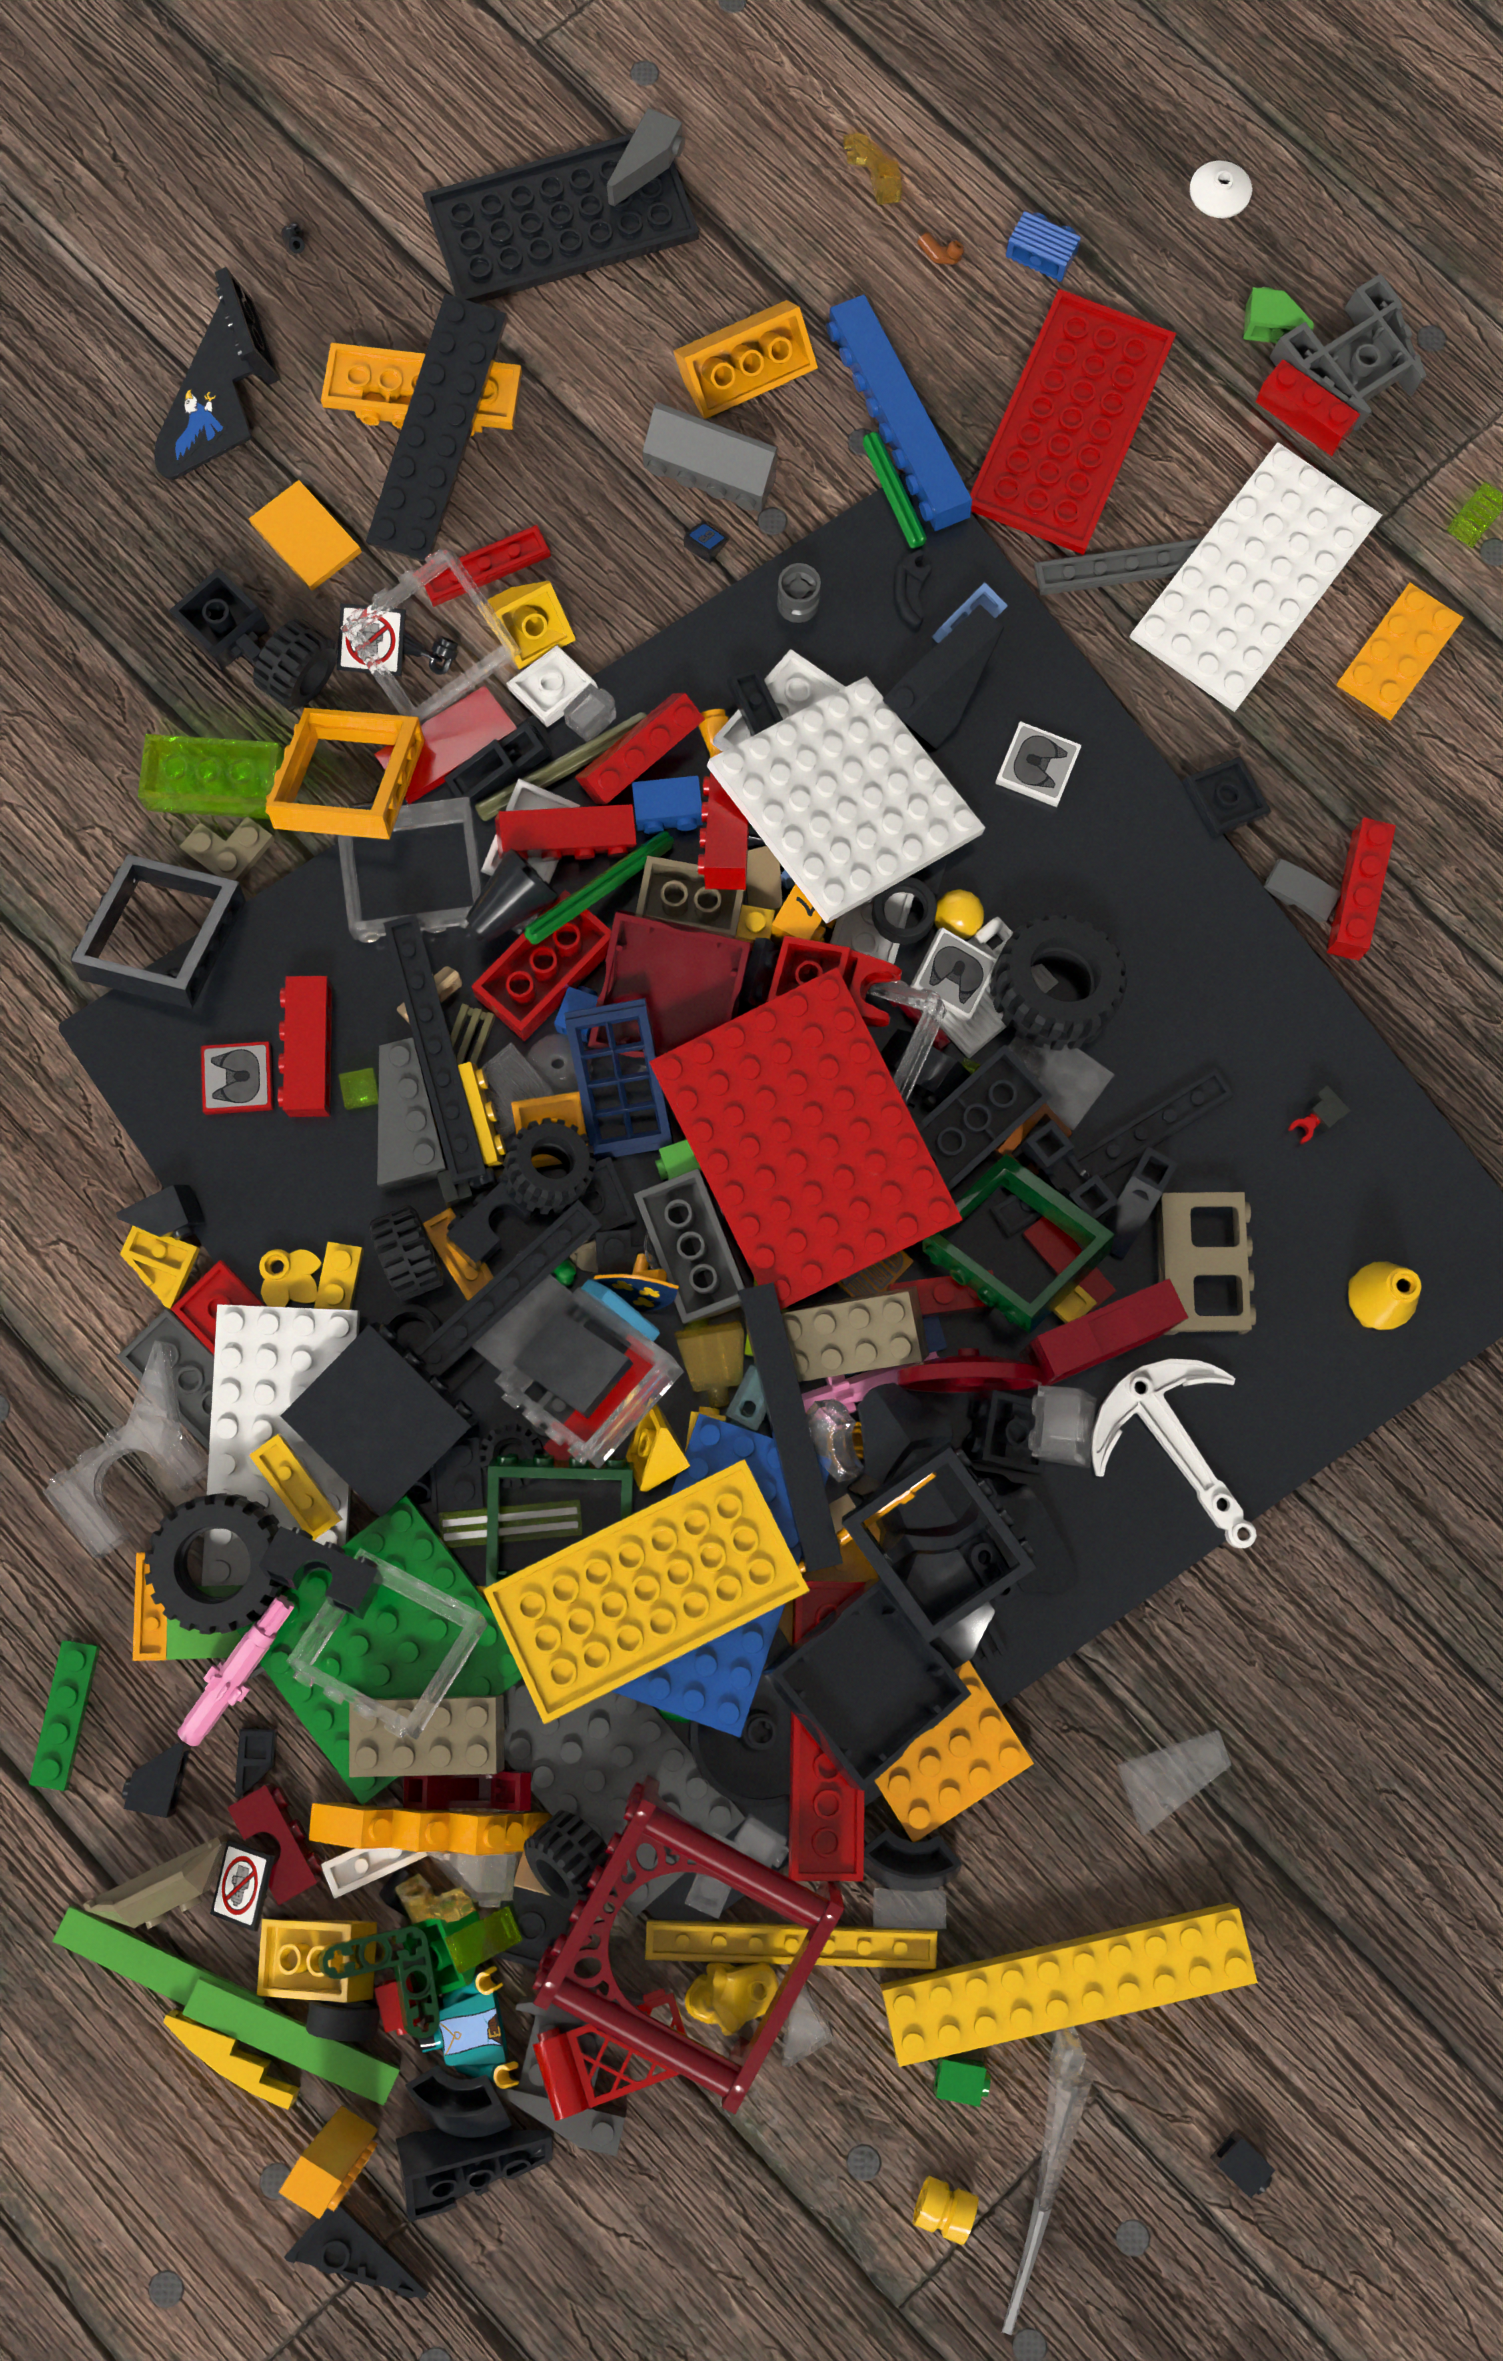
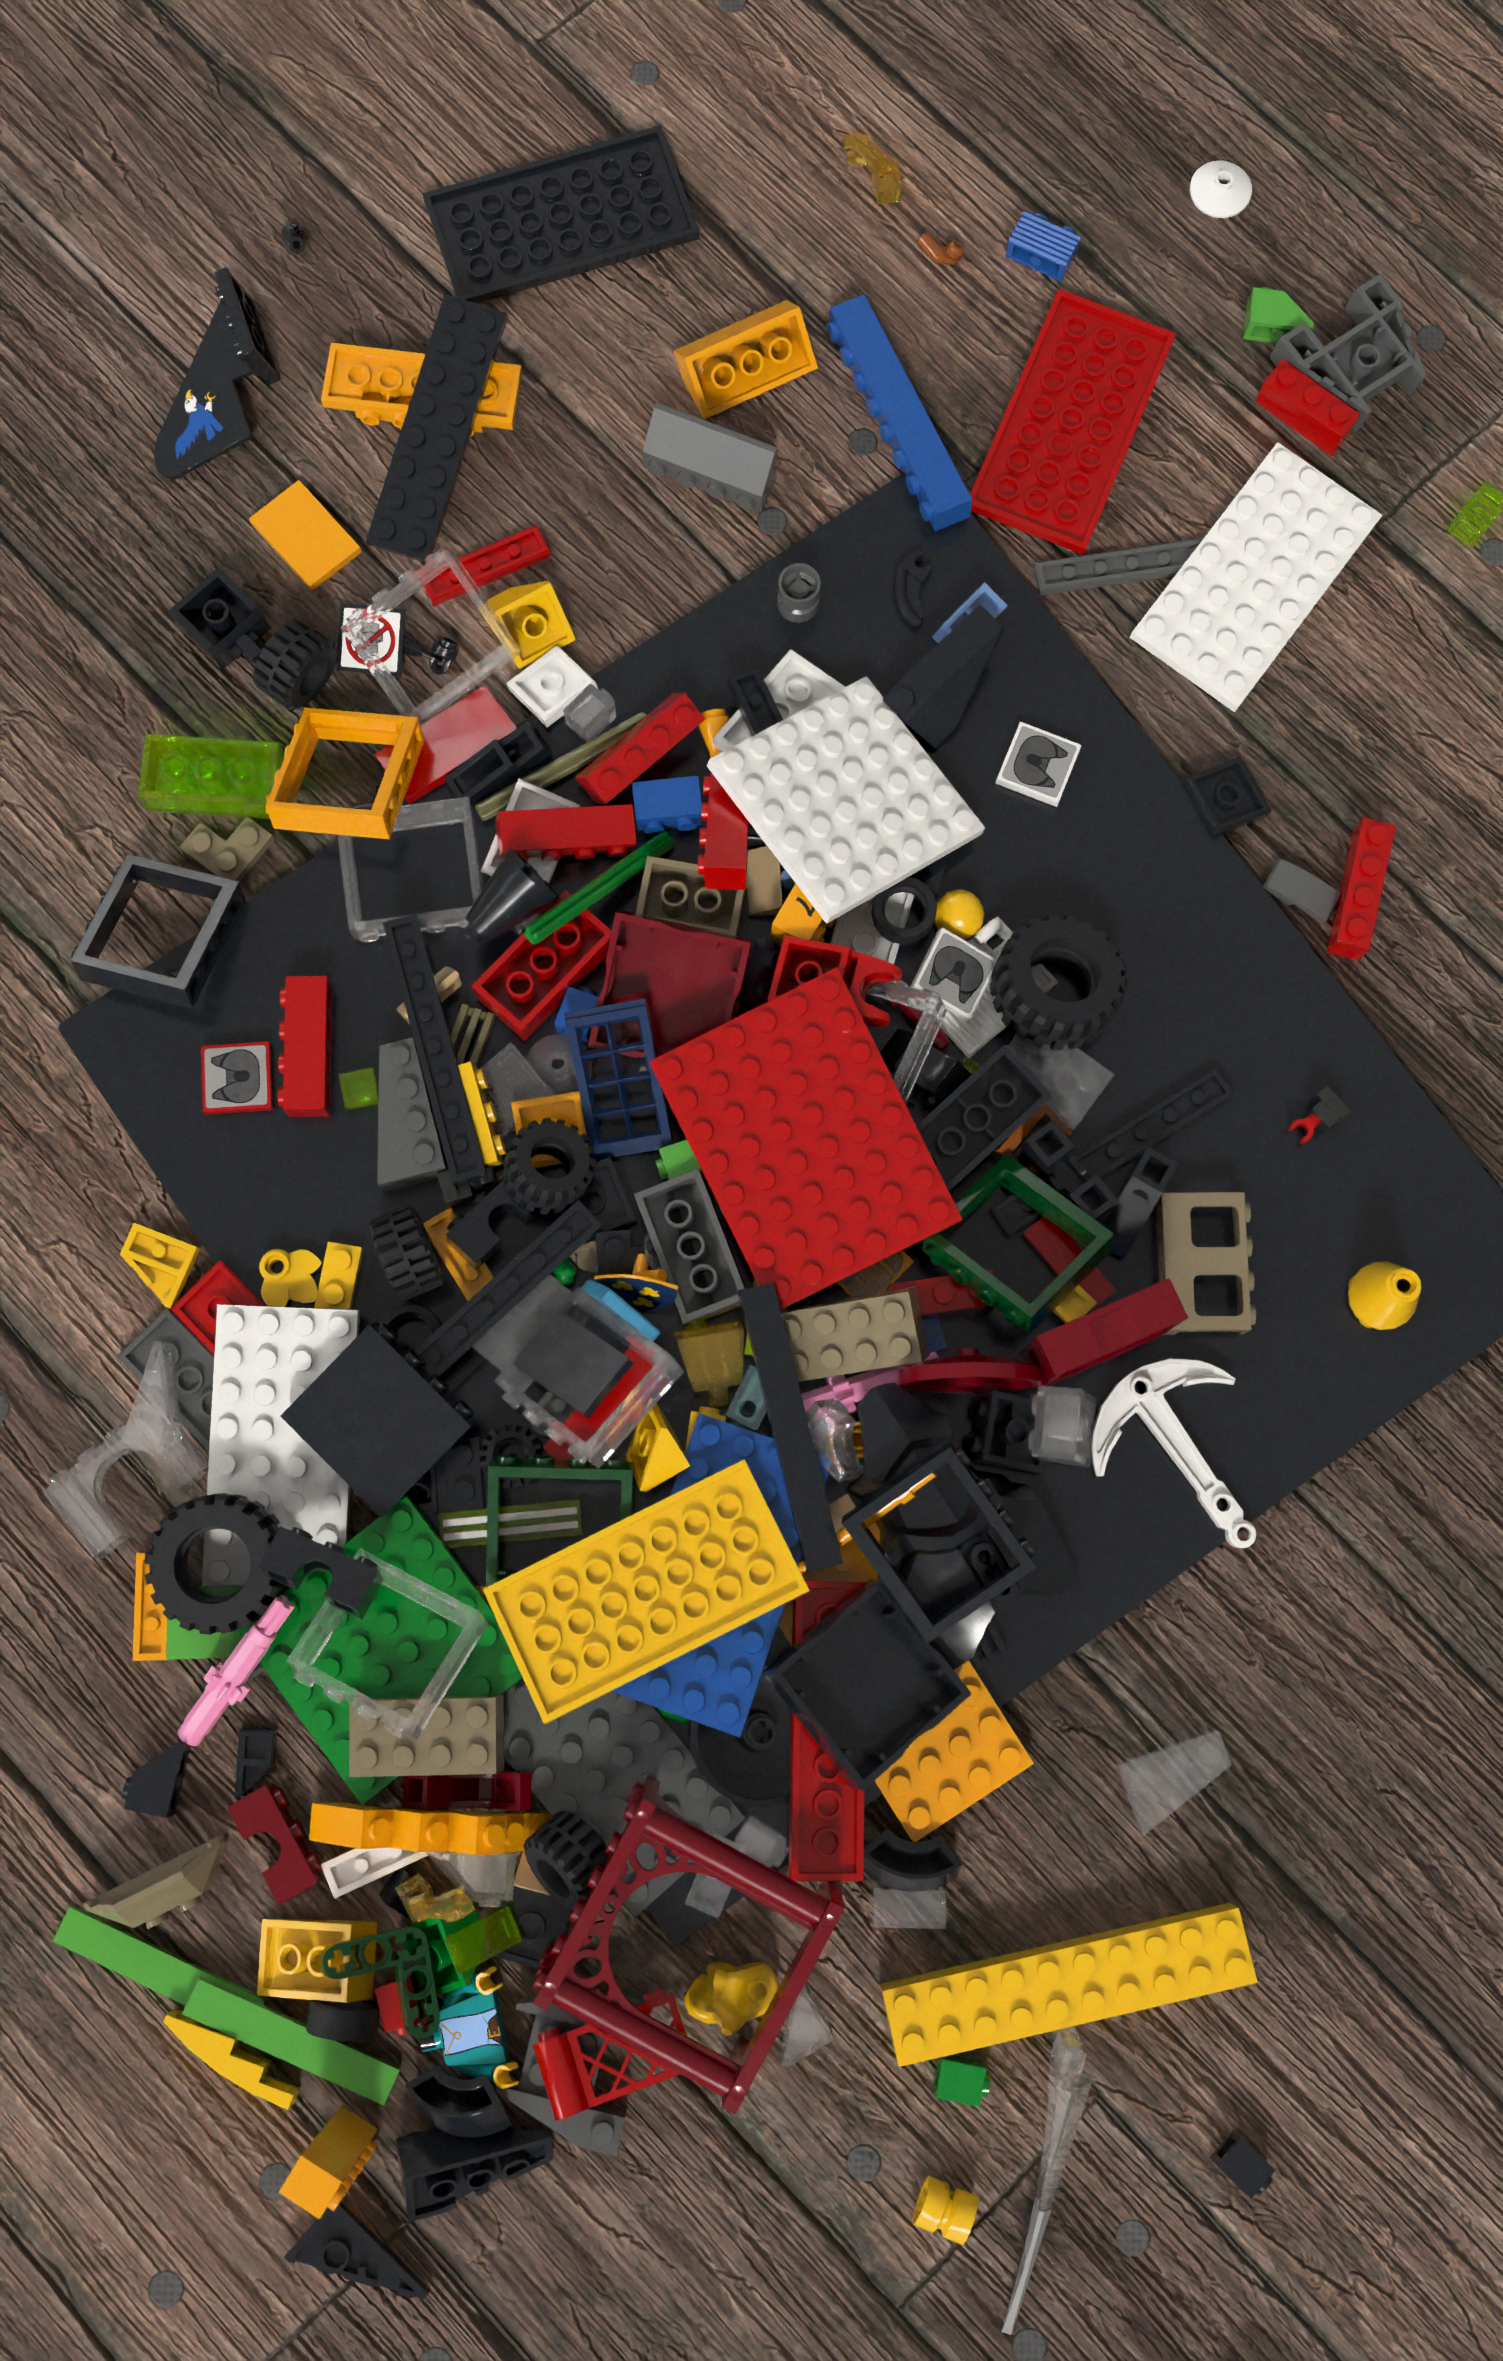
green plate [29,1640,101,1791] -> none
black slope [116,1185,205,1240] -> none
piece [210,1841,275,1932] -> none
yellow plate [249,1433,343,1541] -> none
dark grey slope [607,108,685,206] -> none
yellow tile [645,1919,937,1969] -> none
slope [684,521,729,564] -> none
yellow brick [736,905,775,950] -> none
green axle [863,432,927,549] -> none
light orange plate [1336,583,1464,721] -> none

